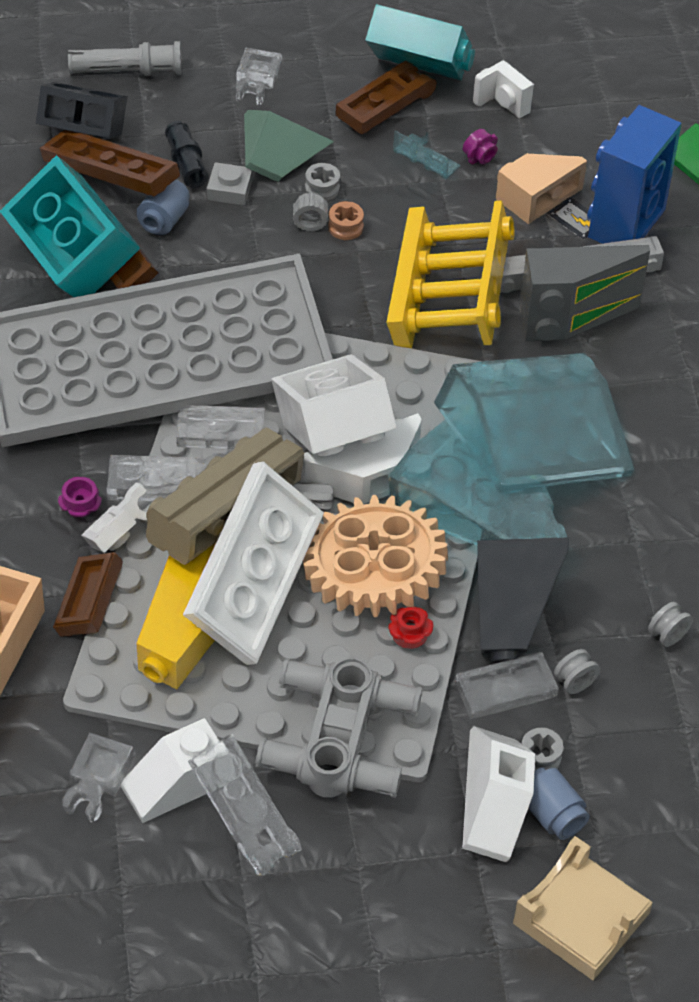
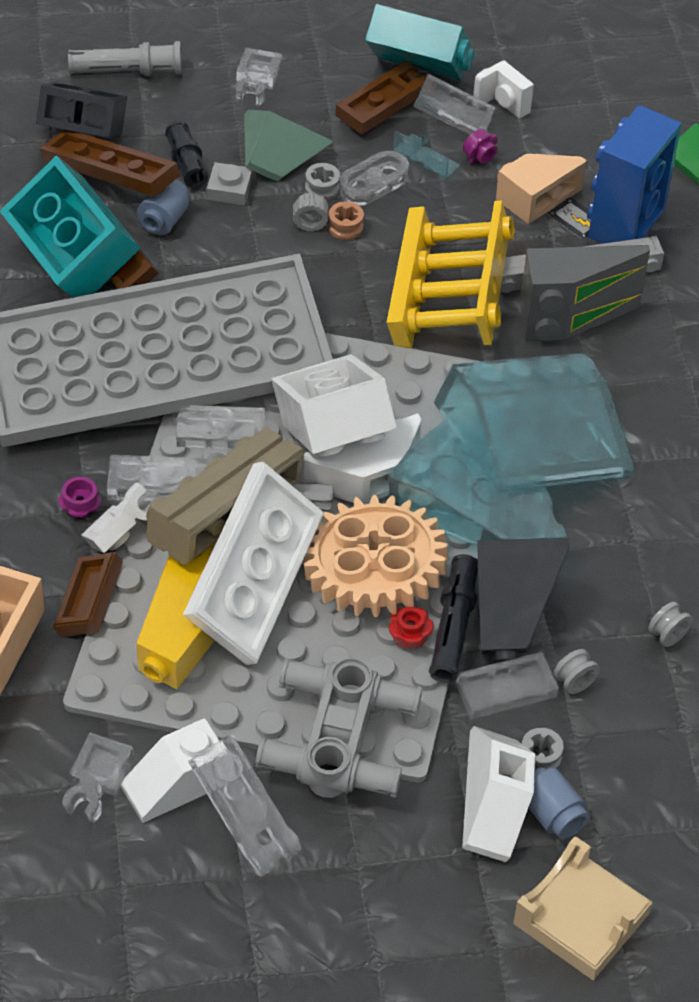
none -> clear plate [340,151,409,206]
none -> clear plate [413,74,496,135]
none -> black pin [428,554,478,683]

